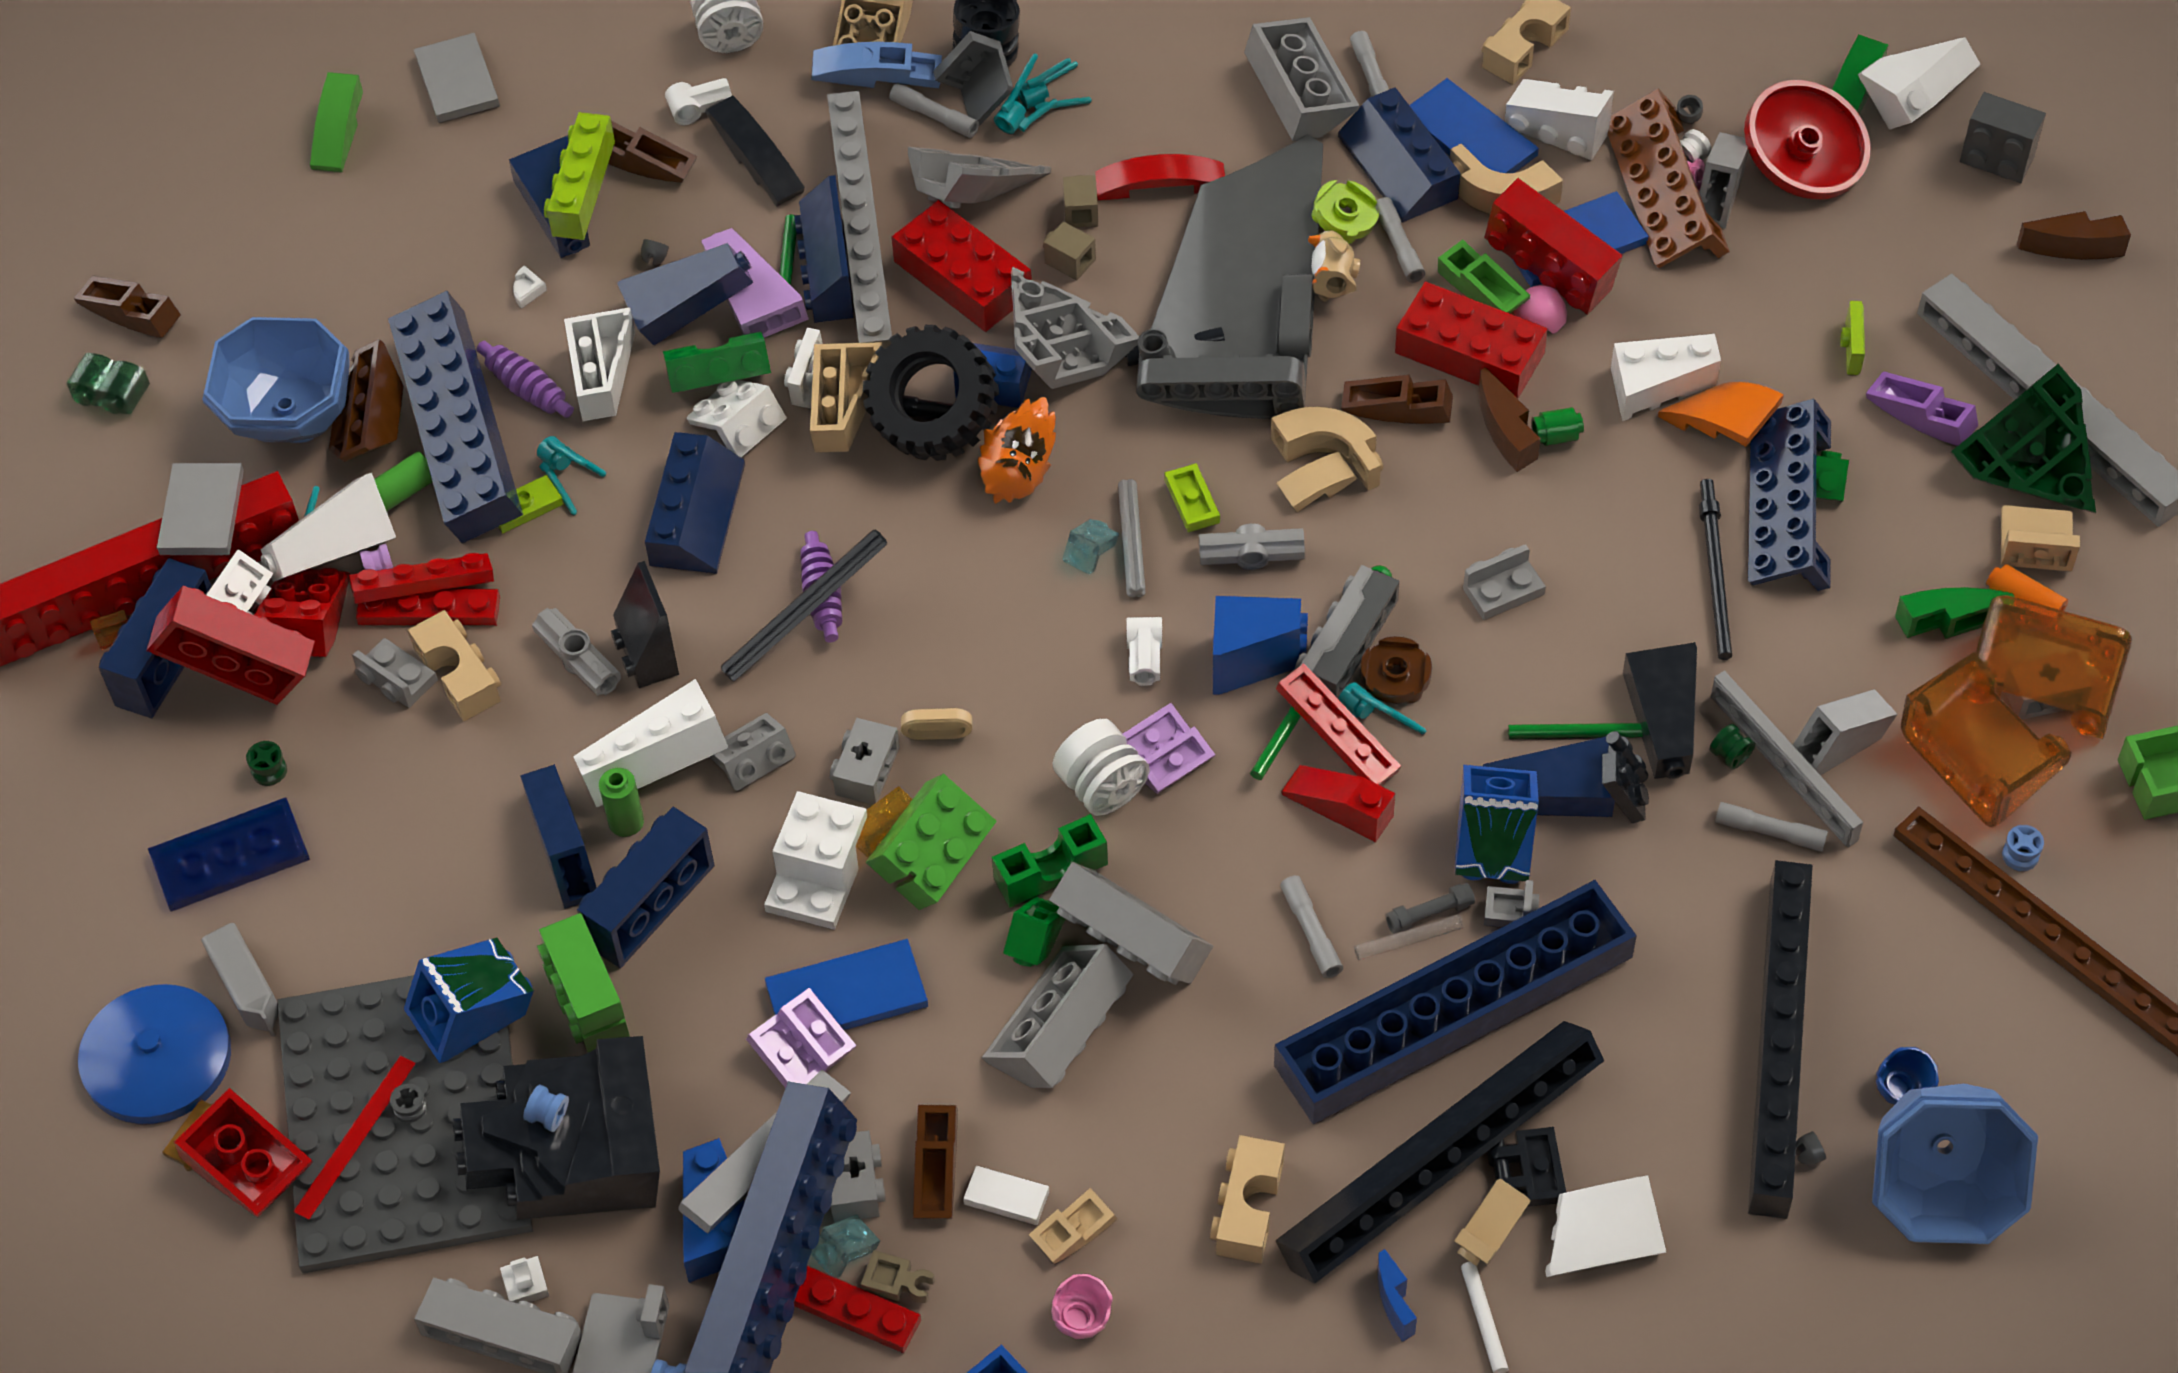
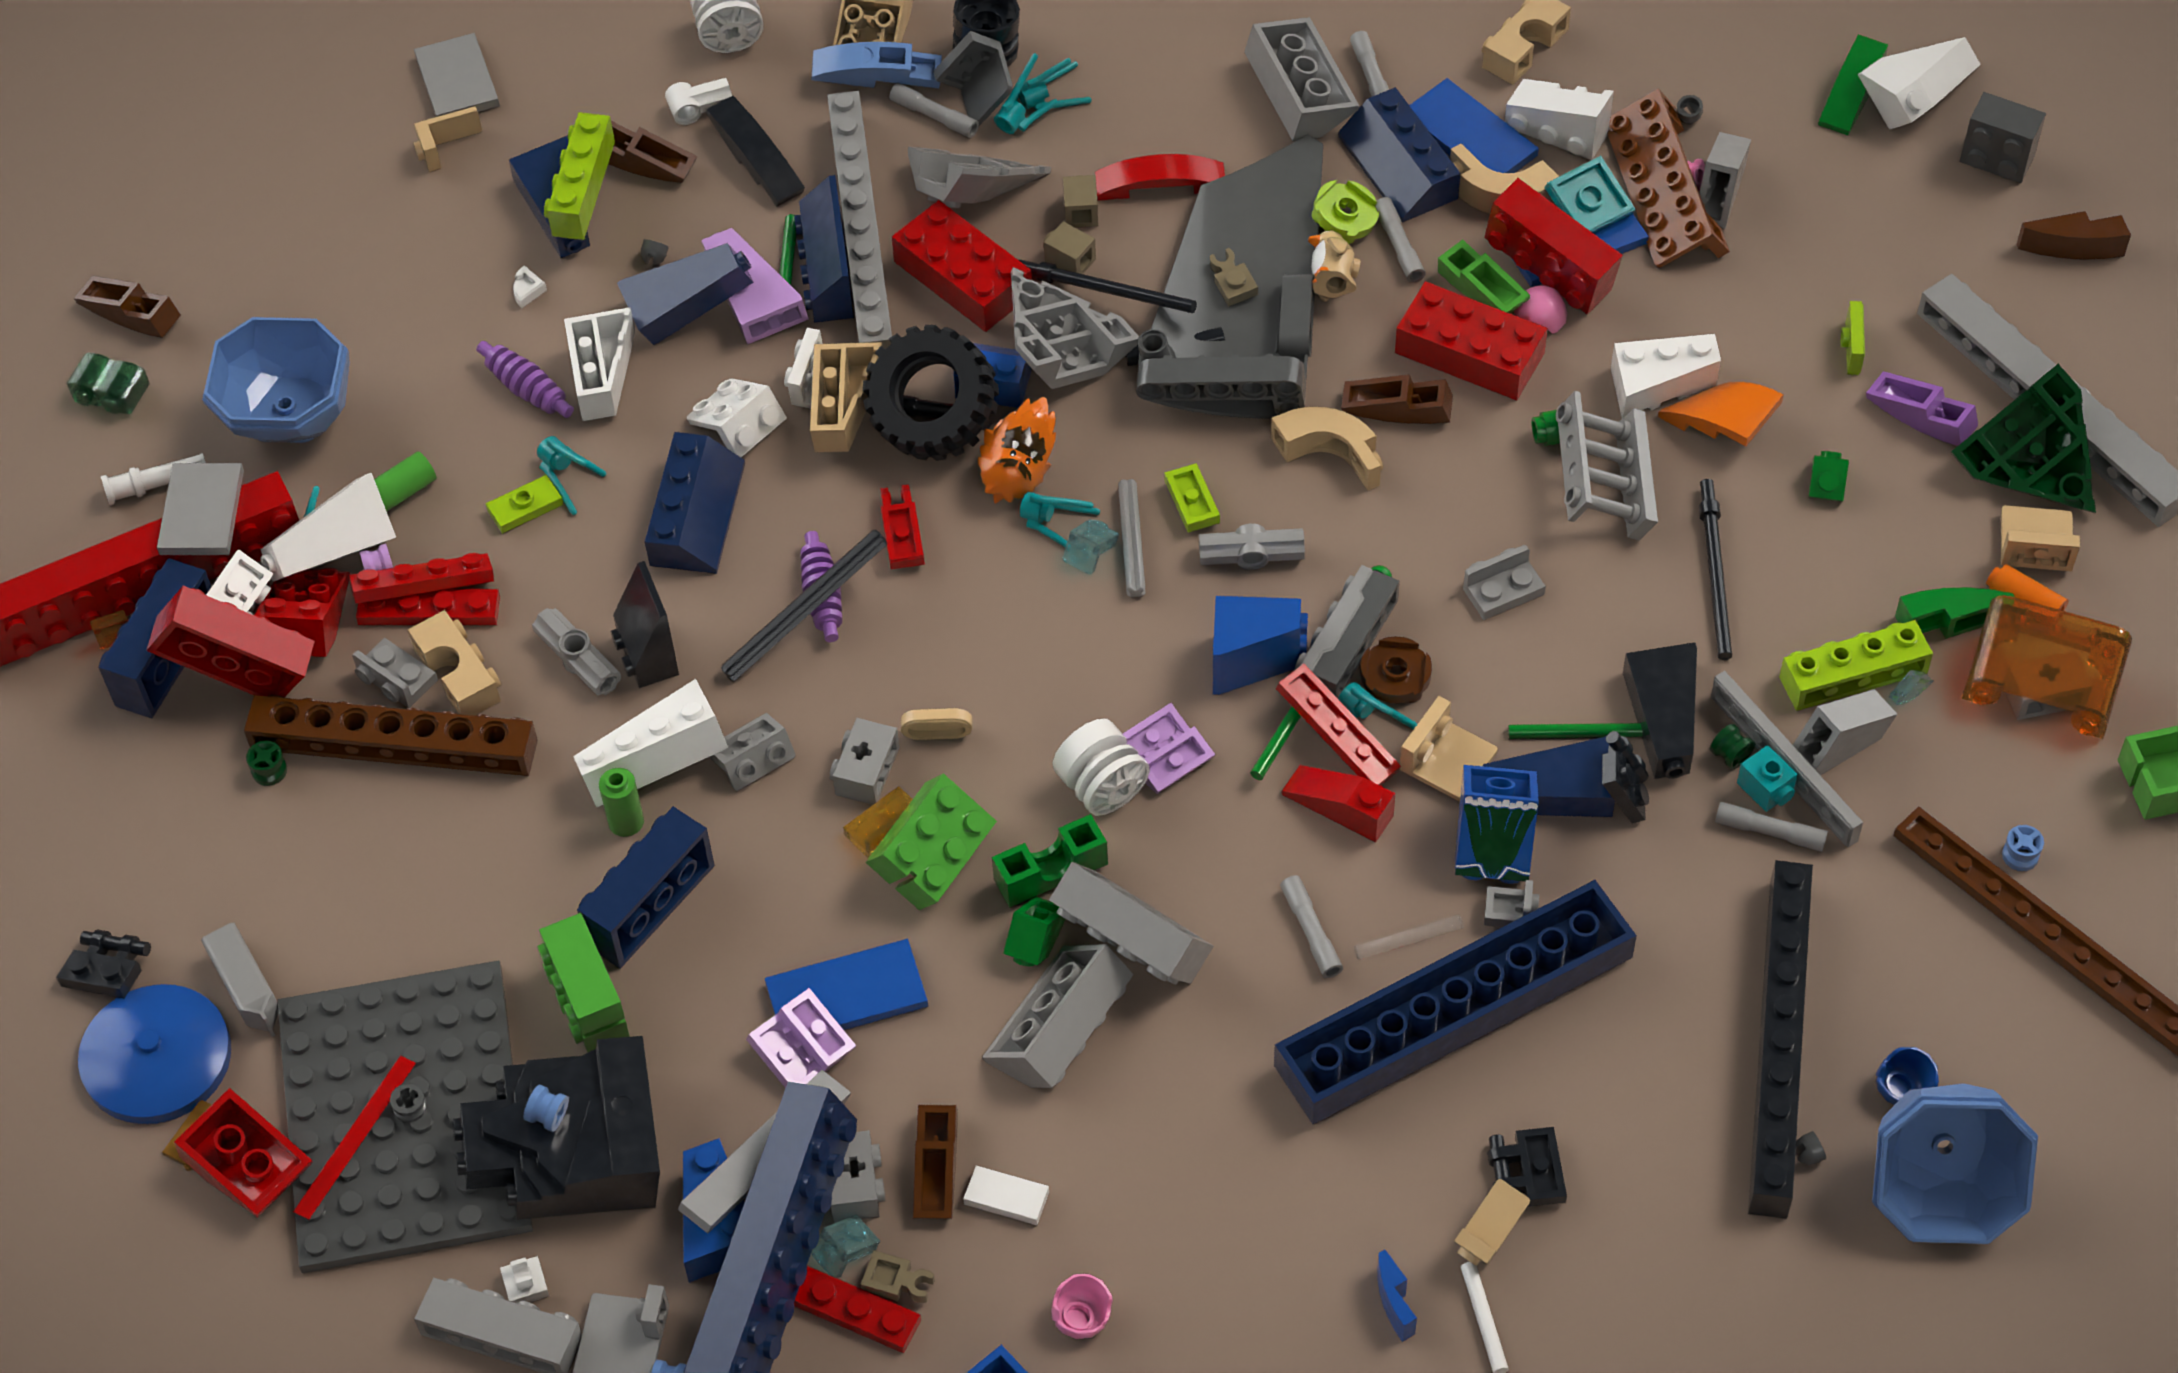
clear blue tile [148,797,310,912] -> none
bright green slope [310,72,363,172] -> none
reddish brown wedge [329,339,404,462] -> none
brick [388,291,523,543] -> none
blue slope [404,937,534,1063] -> none
dark blue slope [520,764,597,909] -> none
green arch [663,332,771,393] -> none
white bracket [764,791,867,930] -> none
tan slope [1029,1188,1117,1264] -> none
white piece [1127,617,1162,686] -> none
tan arch [1210,1135,1285,1264] -> none
black brick [1275,1021,1605,1284] -> none
tan slope [1277,452,1358,512] -> none
dark grey bar [1385,883,1475,934] -> none
reddish brown slope [1478,367,1541,472] -> none
white slope [1545,1175,1666,1277] -> none
white wheel [1680,129,1712,163] -> none
red dish [1744,80,1871,200] -> none
dark blue bracket [1748,398,1831,591] -> none
clear orange windscreen [1901,652,2072,828] -> none
none -> black plate [56,929,151,999]
none -> white pin [101,453,206,505]
none -> reddish brown brick [244,695,538,776]
none -> tan bracket [413,107,482,172]
none -> red hinge [880,484,925,570]
none -> black bar [1019,259,1197,314]
none -> teal plant [1020,491,1100,550]
none -> dark tan plate [1210,248,1258,307]
none -> tan bracket [1400,696,1498,802]
none -> teal tile [1544,156,1635,233]
none -> light grey fence [1556,391,1658,541]
none -> teal brick [1737,745,1798,812]
none -> lime brick [1779,620,1933,711]
none -> clear light blue tile [1889,670,1934,705]

